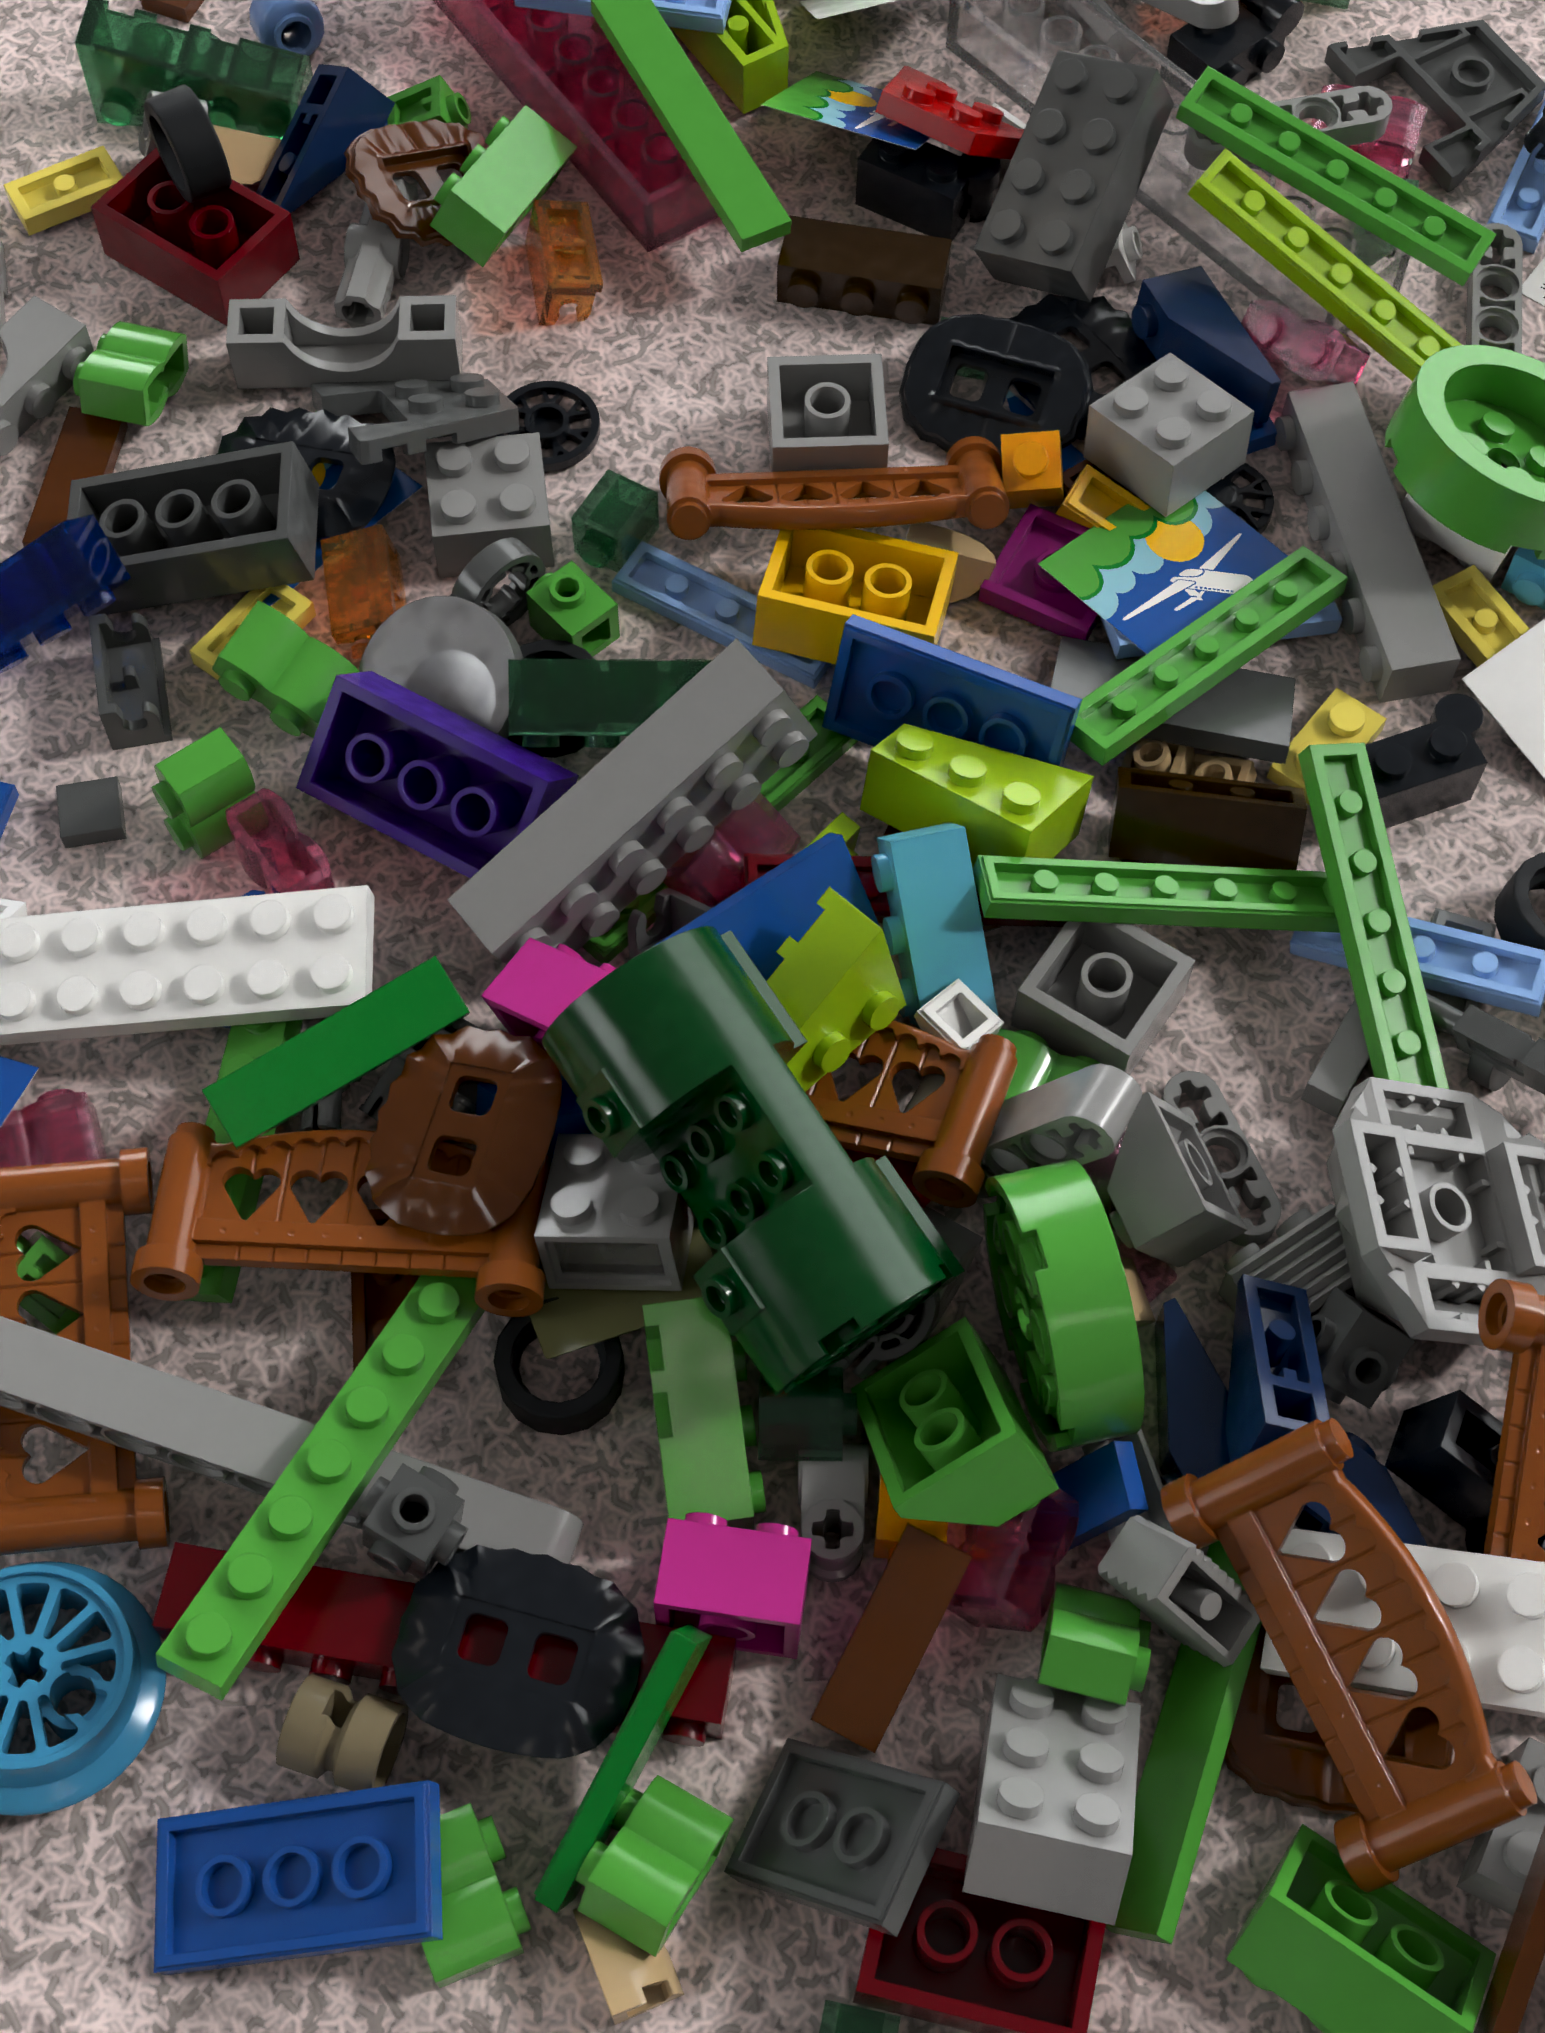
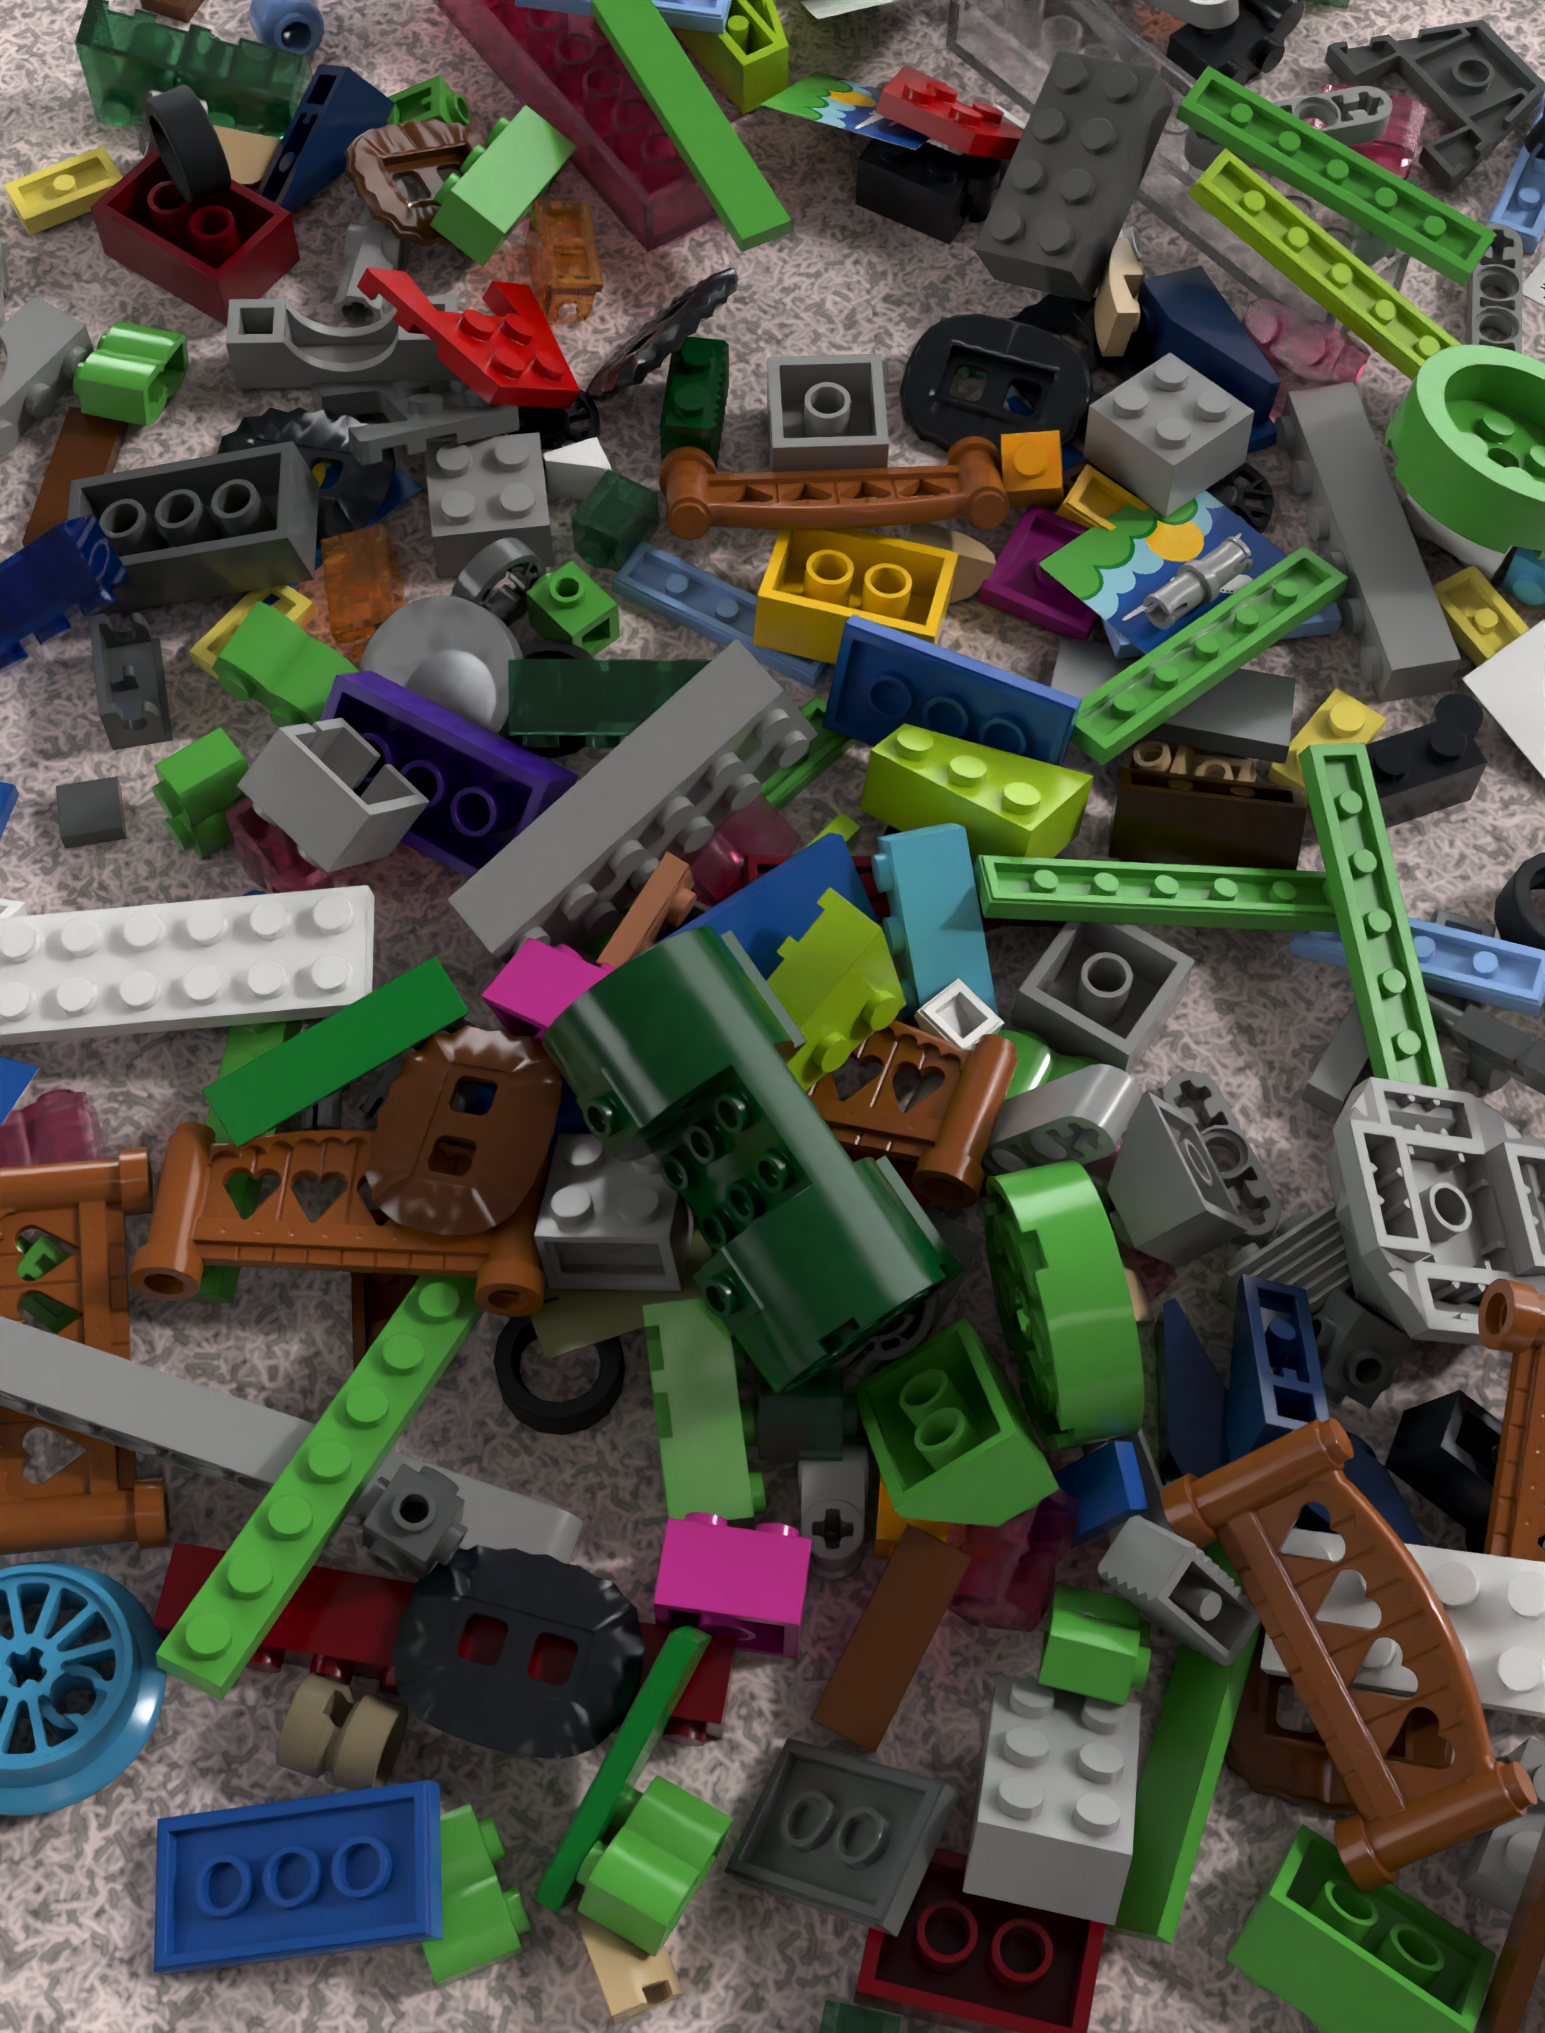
dark brown brick [777,215,952,325] -> none
none -> light grey piece [237,718,430,873]
none -> red wing [357,267,581,409]
none -> white slope [543,437,614,503]
none -> black piece [585,268,739,403]
none -> nougat plate [596,851,697,968]
none -> dark green brick [659,337,729,468]
none -> tan slope [1094,237,1145,357]
none -> light grey pin [1143,536,1253,630]

